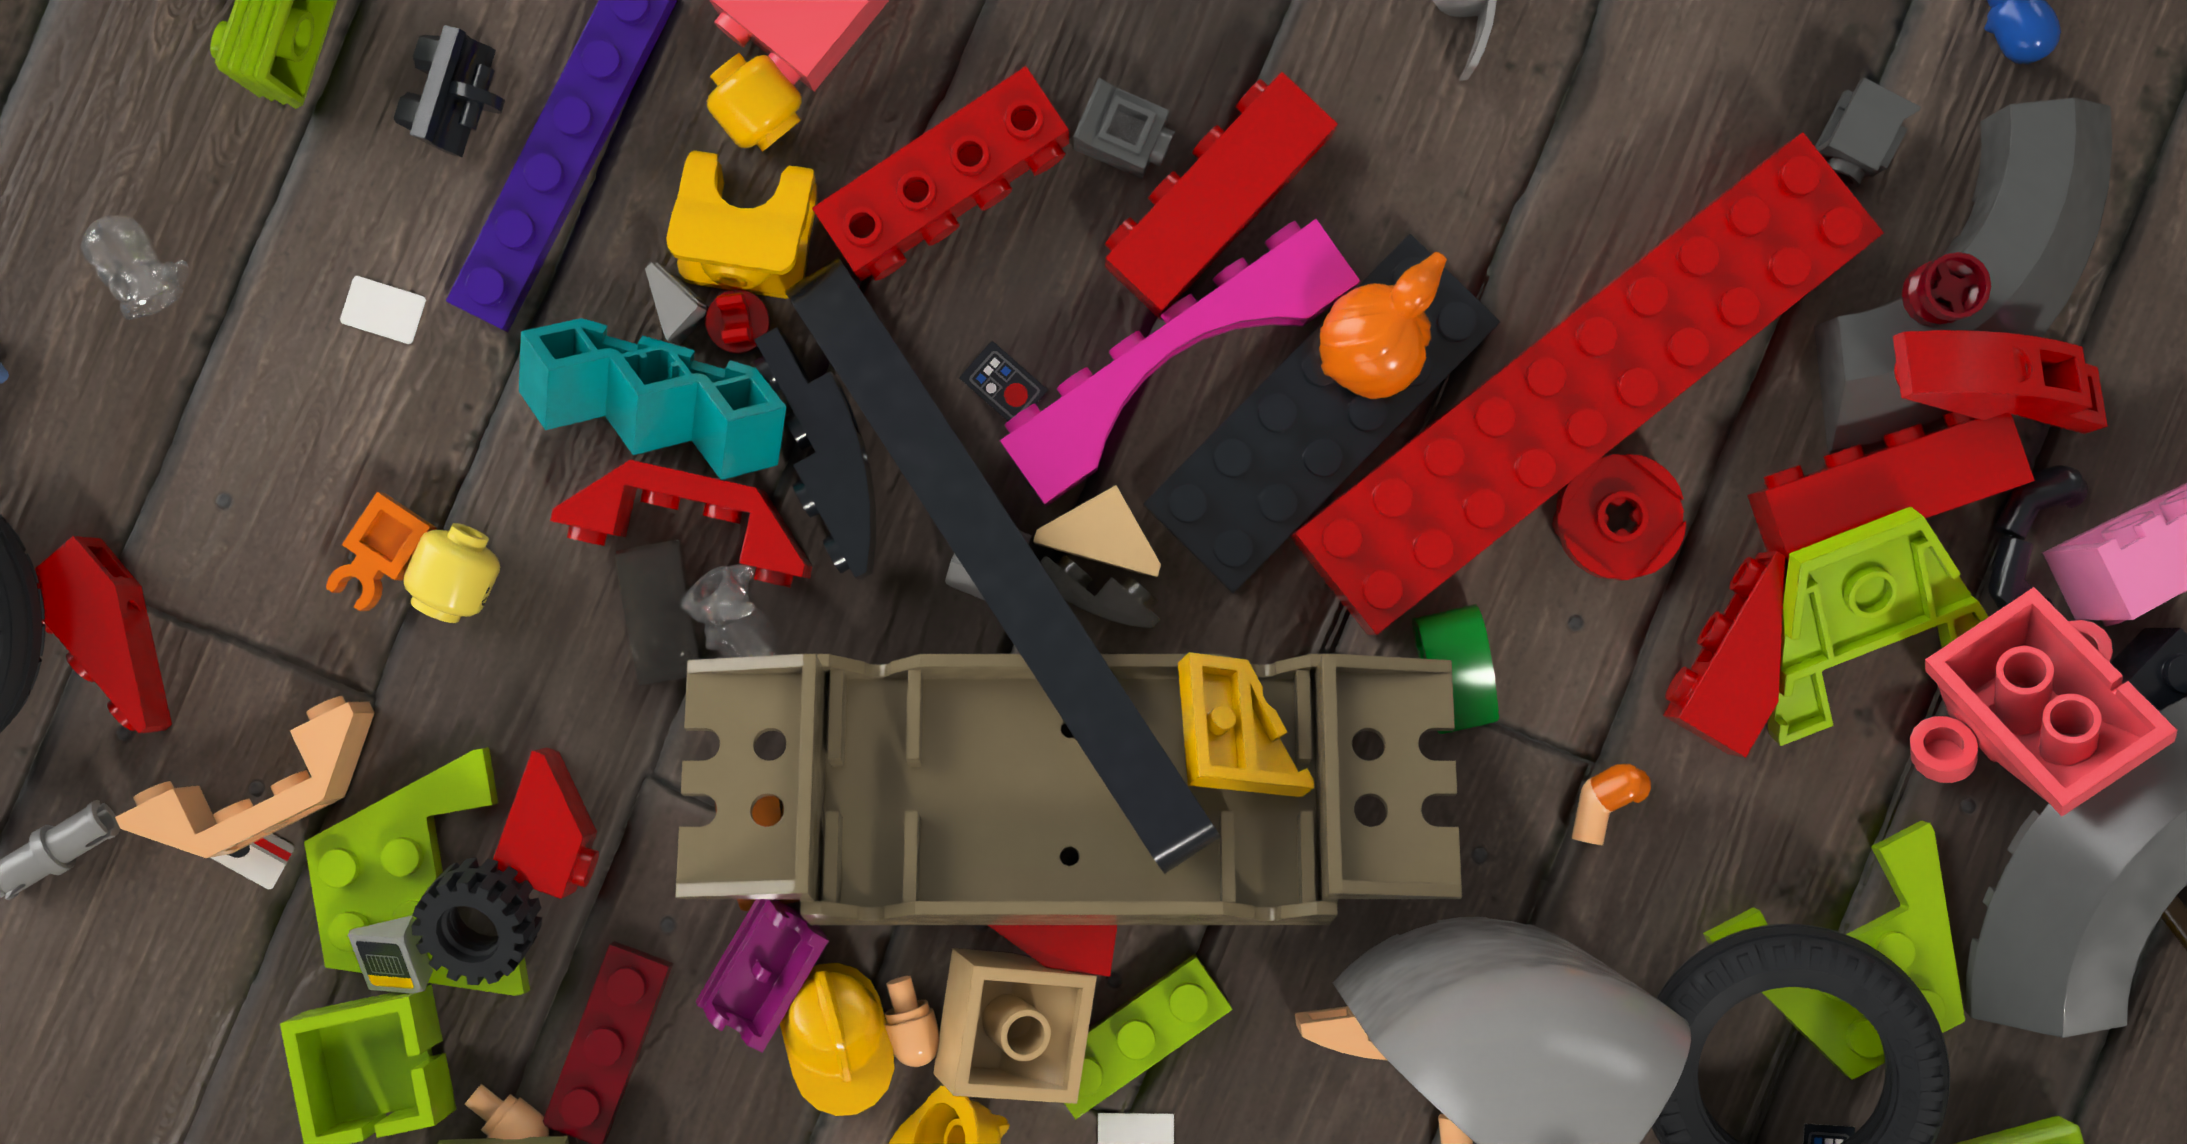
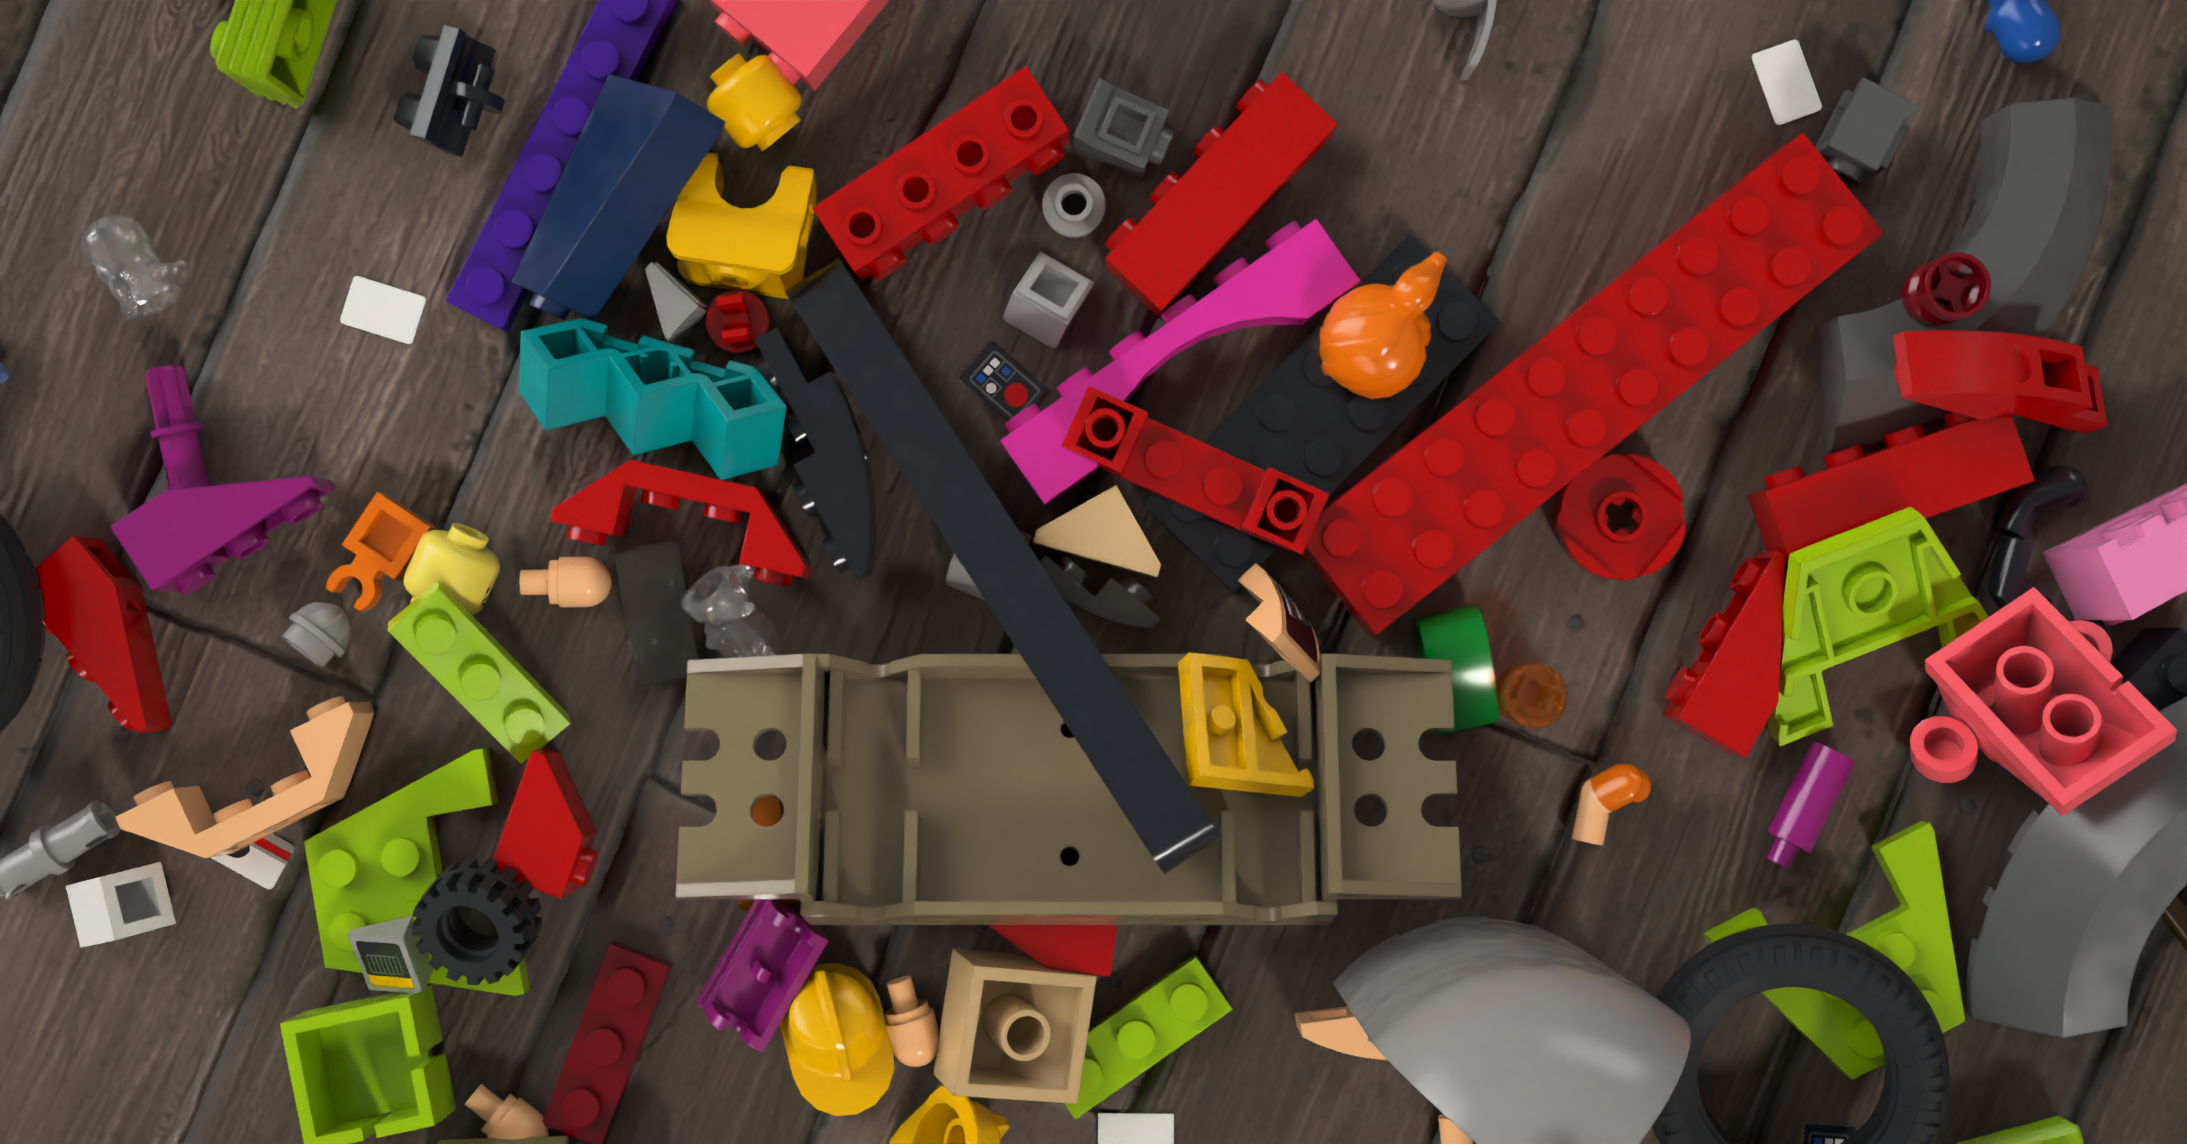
none -> white brick [66,862,176,948]
none -> magenta slope [110,476,336,595]
none -> magenta axle [145,365,211,490]
none -> light grey plate [281,602,351,668]
none -> lime plate [387,581,571,764]
none -> dark blue slope [511,74,726,321]
none -> light nougat cylinder [519,557,612,607]
none -> light grey slope [1003,251,1095,348]
none -> light grey plate [1042,173,1106,238]
none -> red slope [1061,386,1329,555]
none -> light nougat slope [1238,562,1320,683]
none -> clear orange wheel [1495,663,1568,728]
none -> white sticker [1751,39,1822,125]
none -> magenta cylinder [1766,741,1856,870]

